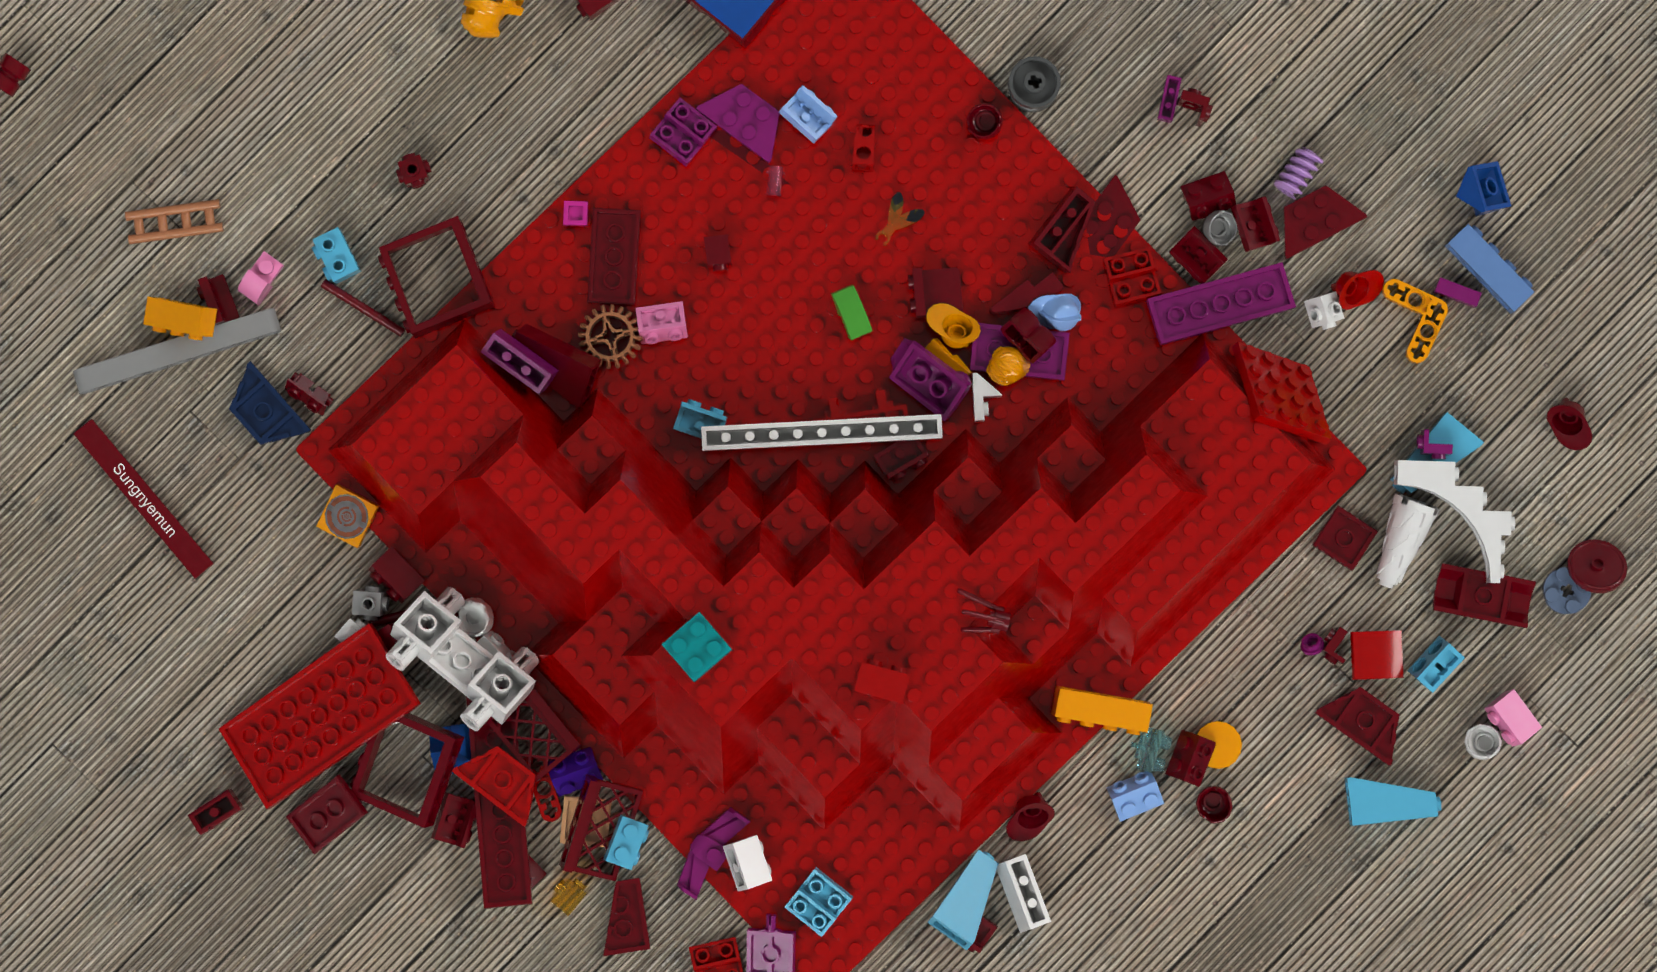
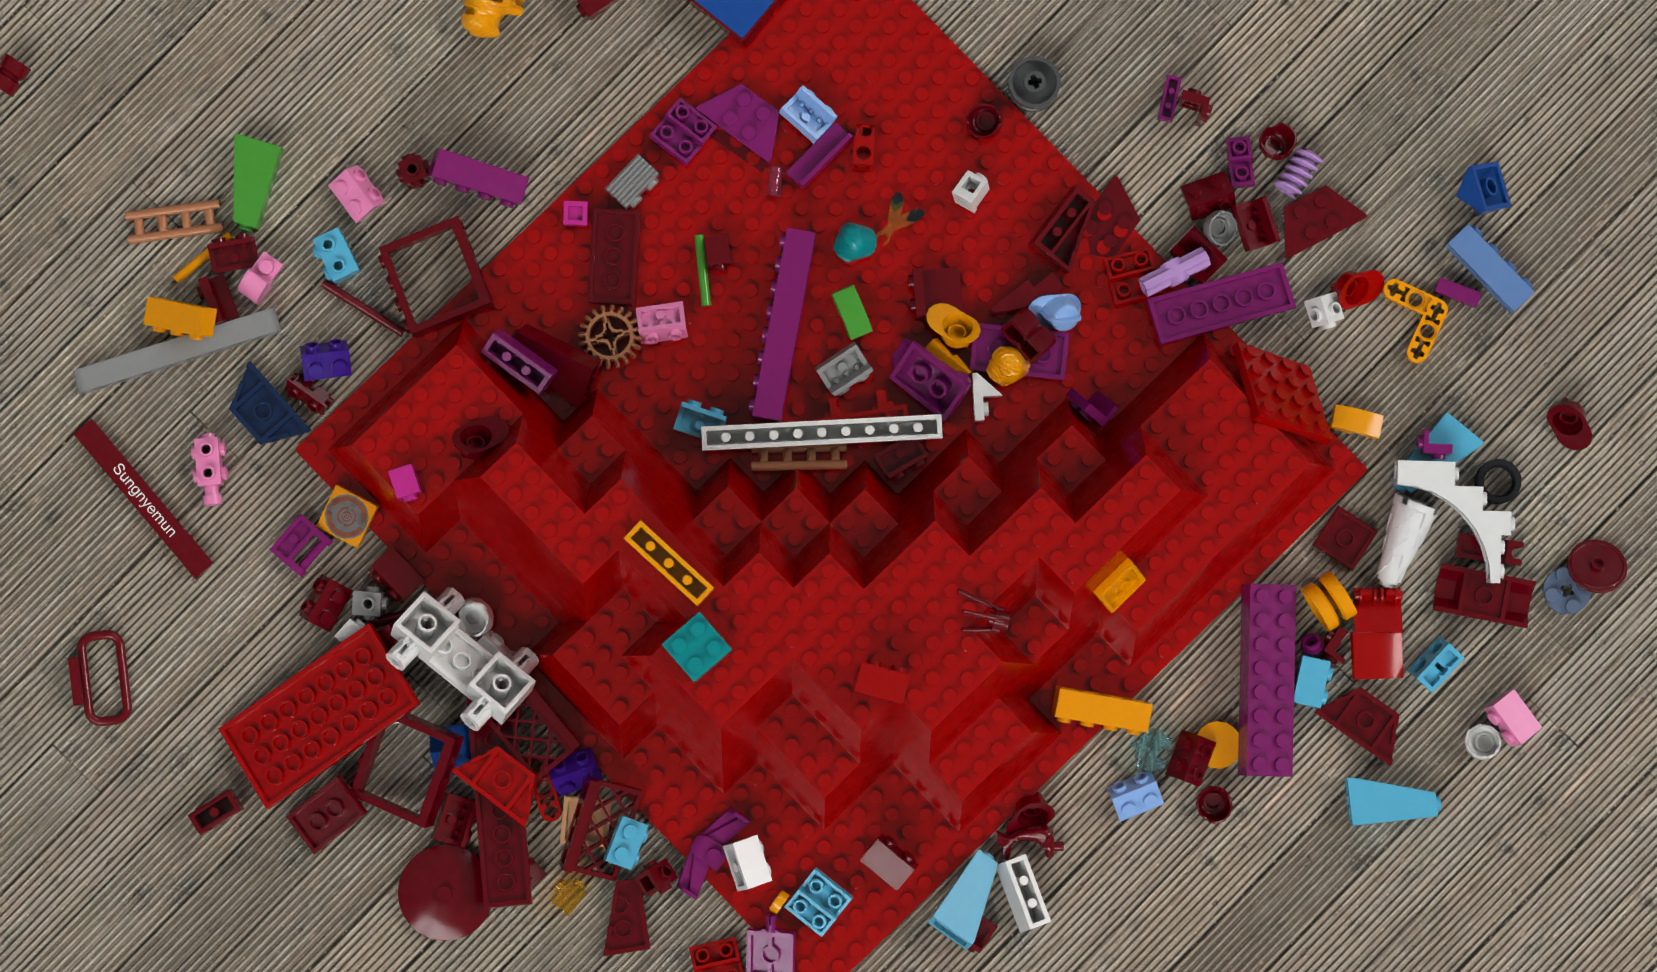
none -> dark red bar [68,630,132,726]
none -> light orange bar [173,231,233,284]
none -> bright pink brick [191,433,228,506]
none -> dark red bracket [207,233,258,275]
none -> bright green slope [233,133,284,233]
none -> magenta plate [269,513,334,578]
none -> dark red bracket [299,574,353,632]
none -> dark purple bracket [300,339,352,381]
none -> bright pink bracket [328,165,385,223]
none -> dark pink brick [388,464,423,503]
none -> dark red dish [398,844,491,941]
none -> magenta brick [427,148,529,208]
none -> dark red piece [452,416,509,460]
none -> light grey brick [605,154,659,210]
none -> light orange brick [624,520,715,607]
none -> dark red brick [634,858,678,898]
none -> bright green bar [694,235,711,307]
none -> magenta brick [748,227,816,423]
none -> nougat bar [751,444,847,471]
none -> light orange tile [769,891,790,915]
none -> magenta panel [786,122,853,190]
none -> light grey bracket [815,342,873,397]
none -> teal hair [833,222,877,262]
none -> brick [860,834,919,891]
none -> white brick [952,170,990,213]
none -> dark red animal [997,824,1064,861]
none -> magenta bracket [1066,388,1118,426]
none -> light orange tile [1093,557,1146,614]
none -> lavender piece [1138,247,1211,298]
none -> magenta slope [1226,136,1255,189]
none -> magenta brick [1238,584,1296,777]
none -> dark red hair [1258,123,1297,161]
none -> medium azure brick [1294,655,1333,708]
none -> light orange wheel [1300,570,1357,632]
none -> light orange slope [1329,404,1384,440]
none -> red hinge [1353,588,1403,633]
none -> dark red plate [1454,533,1524,566]
none -> black tyre [1474,459,1521,504]

